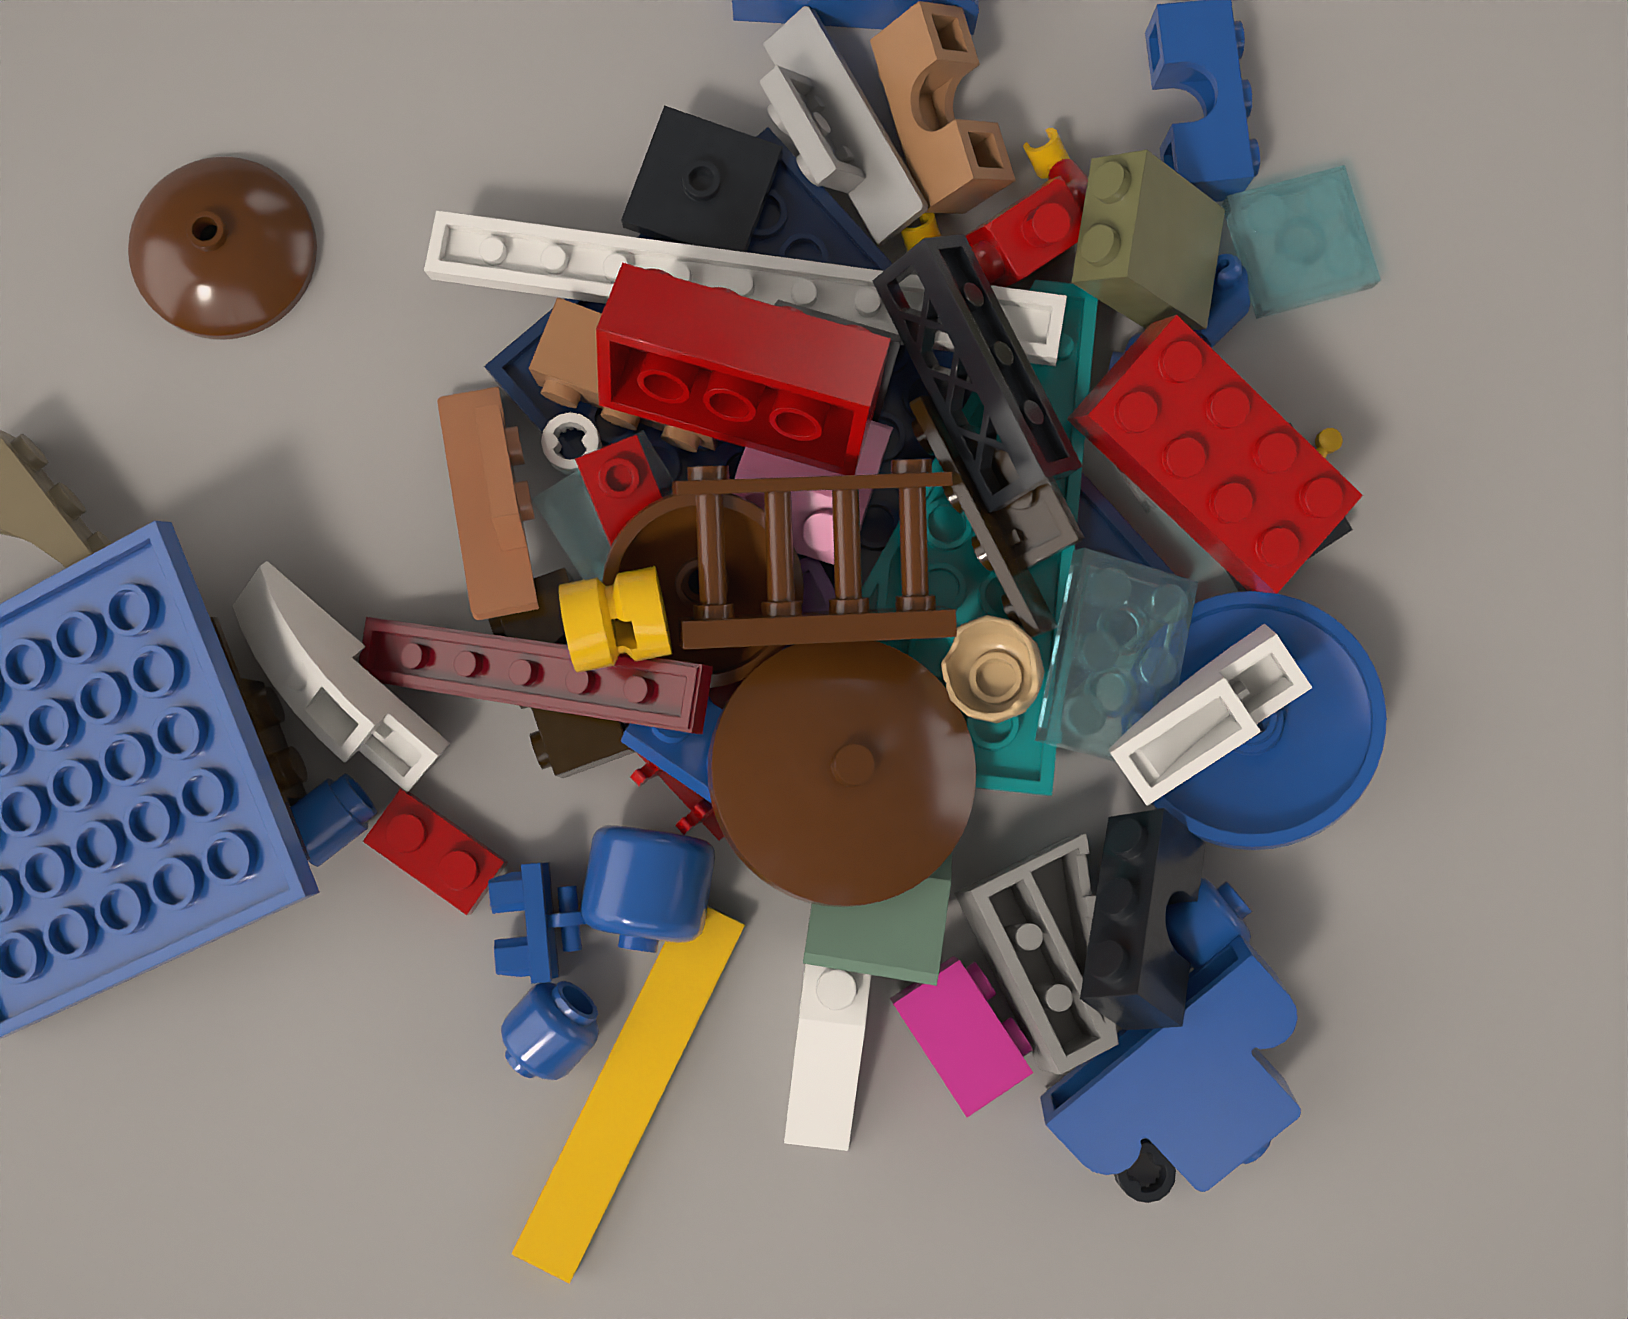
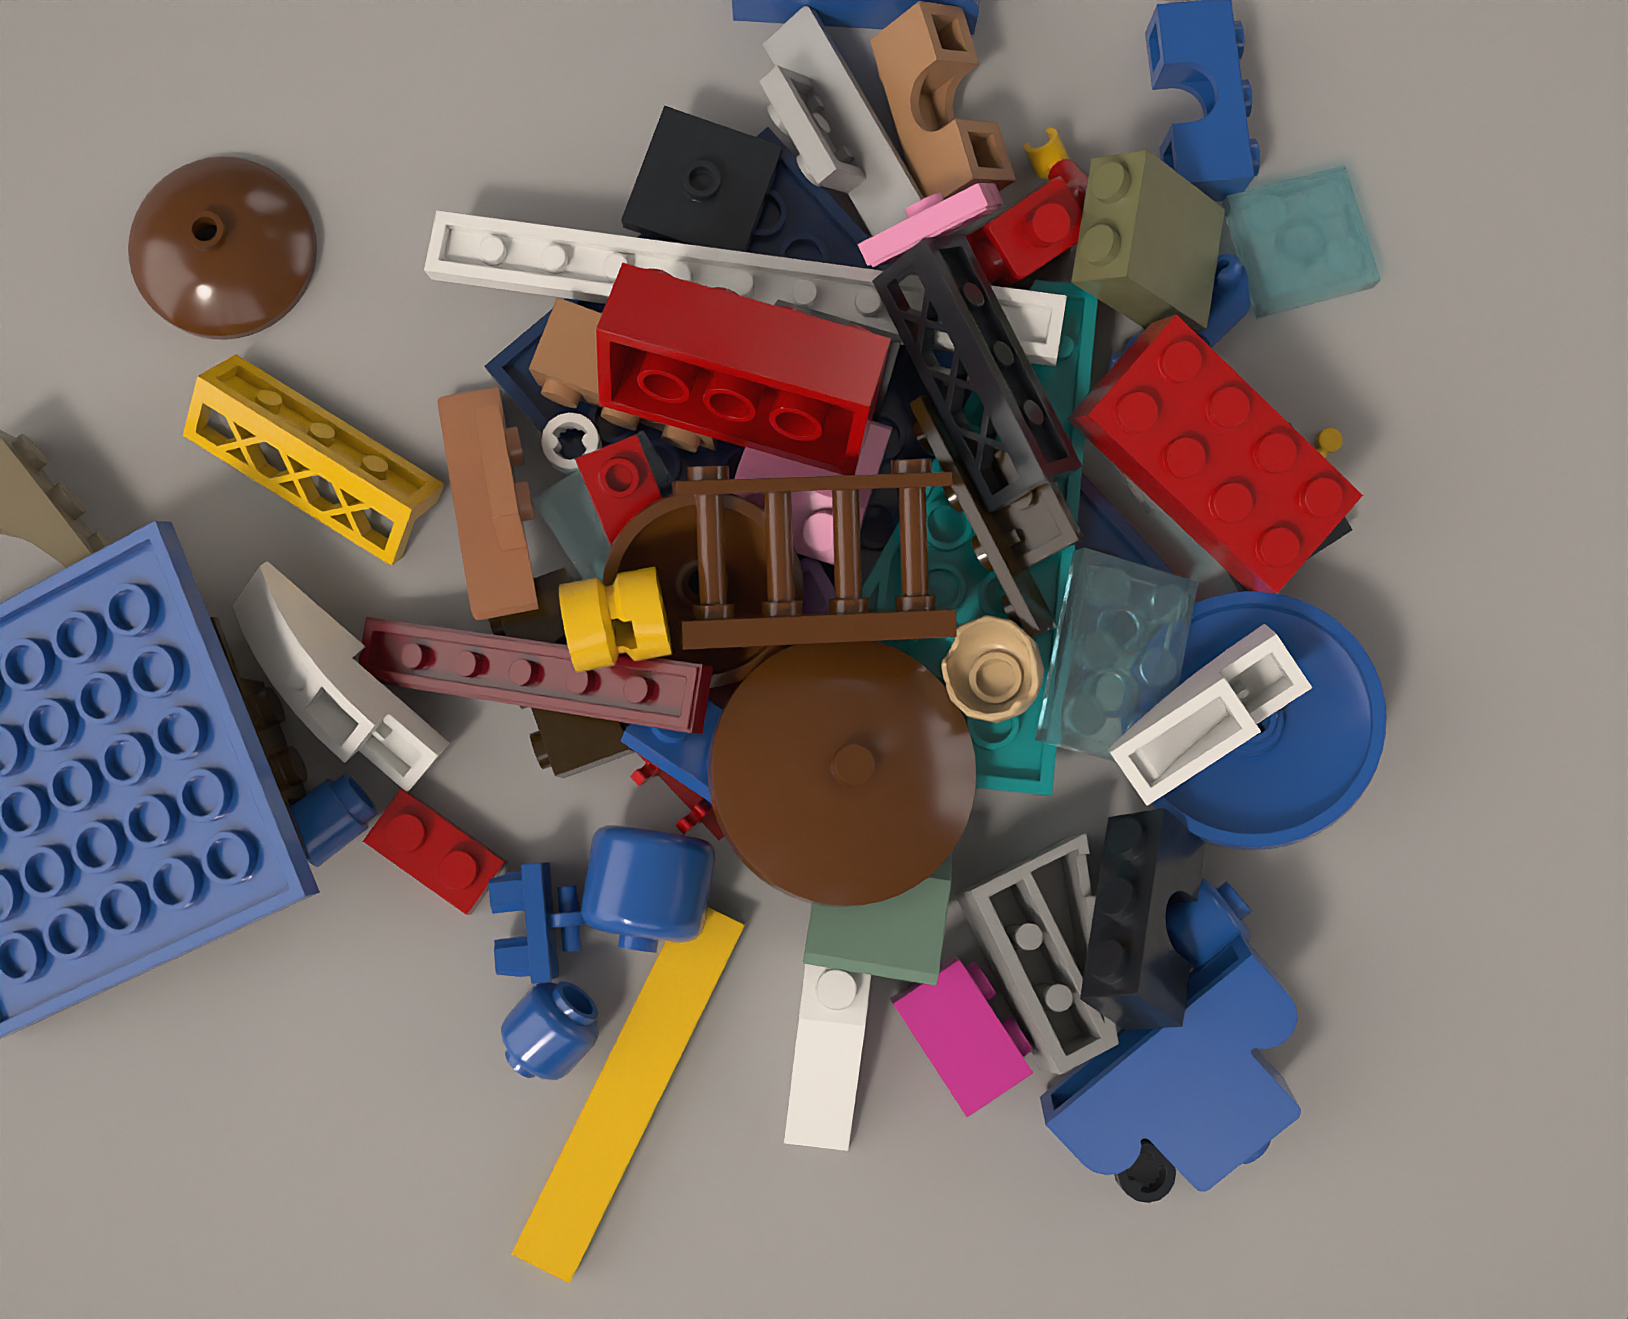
none -> yellow fence [182,354,445,566]
none -> bright pink plate [858,183,1004,267]

